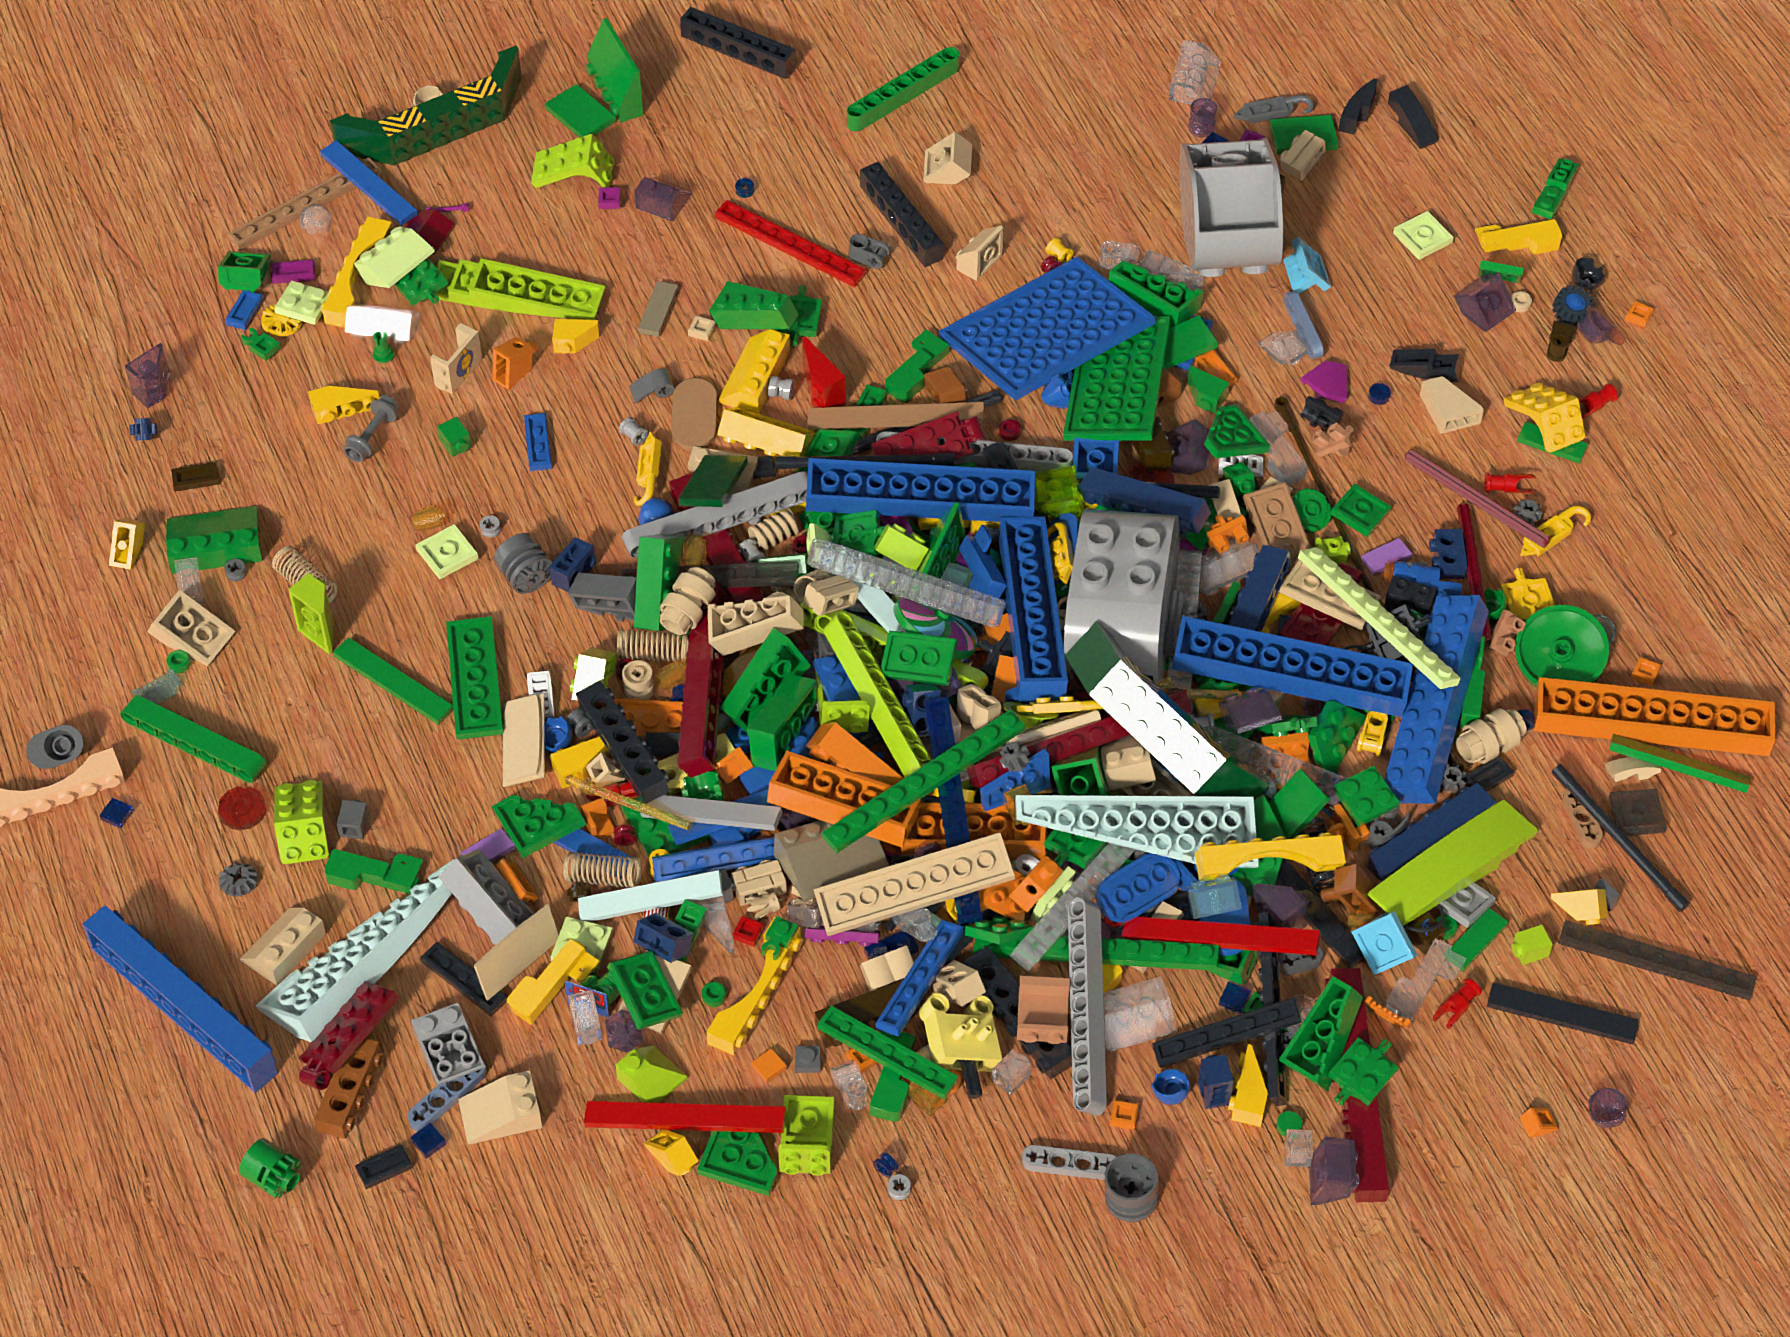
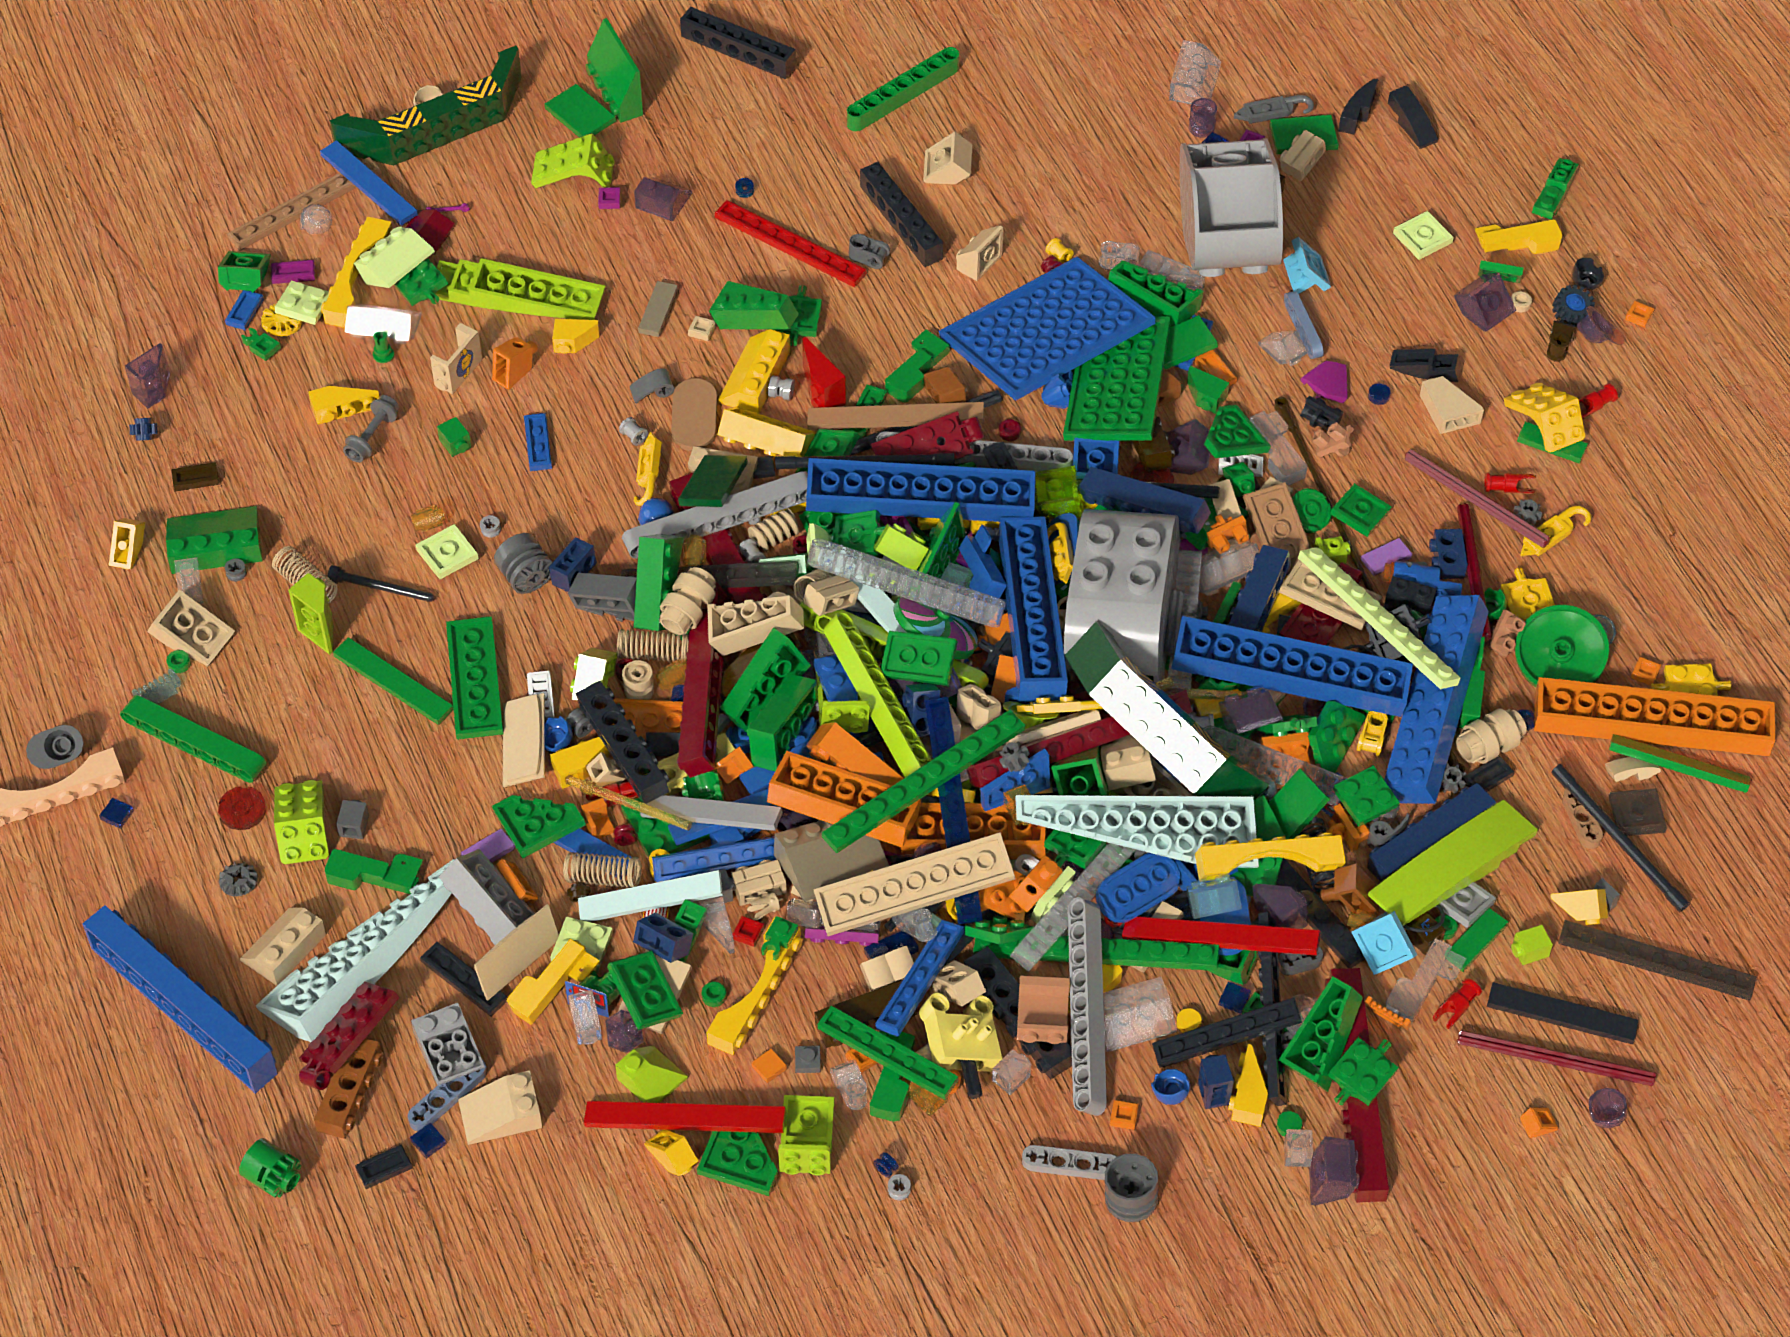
none -> black piece [327,564,434,602]
none -> yellow tile [1176,1008,1202,1033]
none -> dark red axle [1457,1030,1656,1086]
none -> yellow plate [1651,664,1731,696]

